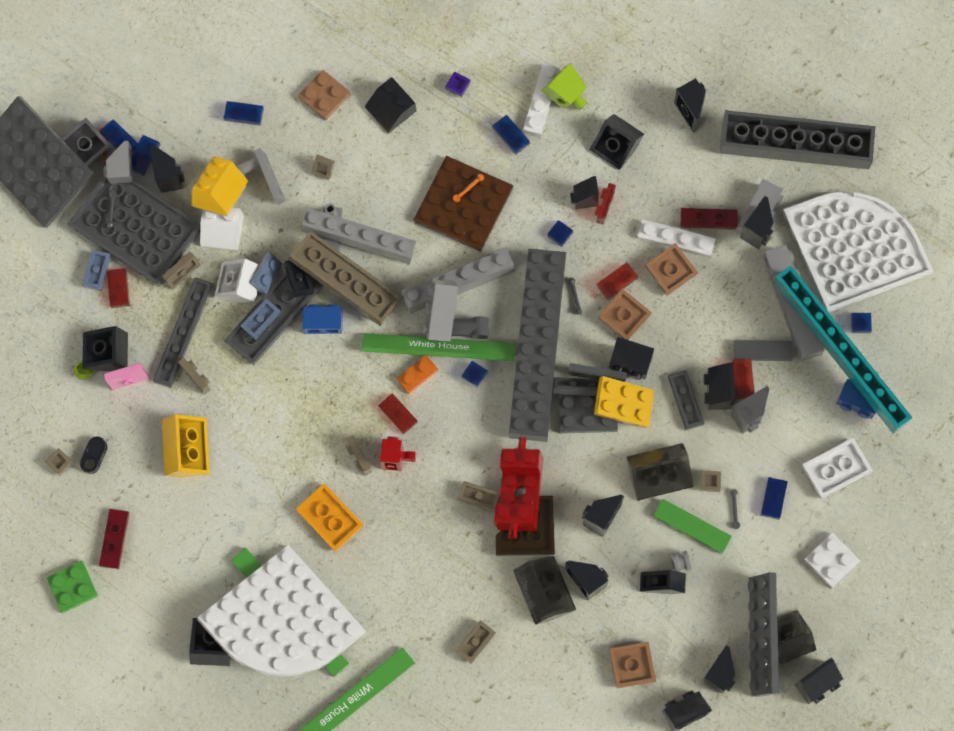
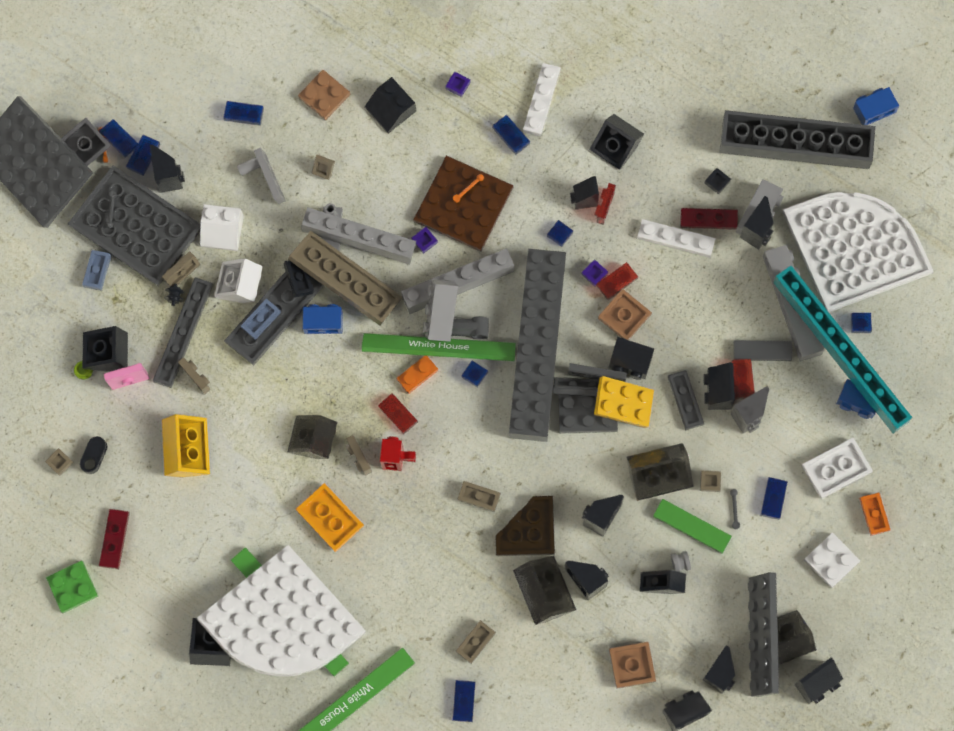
light grey slope [103,141,133,184] -> none
clear red plate [107,268,130,308] -> none
yellow slope [192,156,248,216] -> none
sand blue plate [250,252,283,294] -> none
red brick [494,437,544,539] -> none
lime torso [541,63,588,110] -> none
dark grey hinge [568,277,582,315] -> none
medium nougat plate [644,243,698,296] -> none
black slope [674,78,706,133] -> none
none -> black wheel [164,284,184,306]
none -> clear smoke slope [287,415,337,459]
none -> dark purple plate [411,227,438,254]
none -> clear blue plate [453,680,476,723]
none -> dark purple plate [581,259,608,287]
none -> black plate [704,168,731,195]
none -> blue brick [853,87,899,125]
none -> orange plate [859,493,891,536]

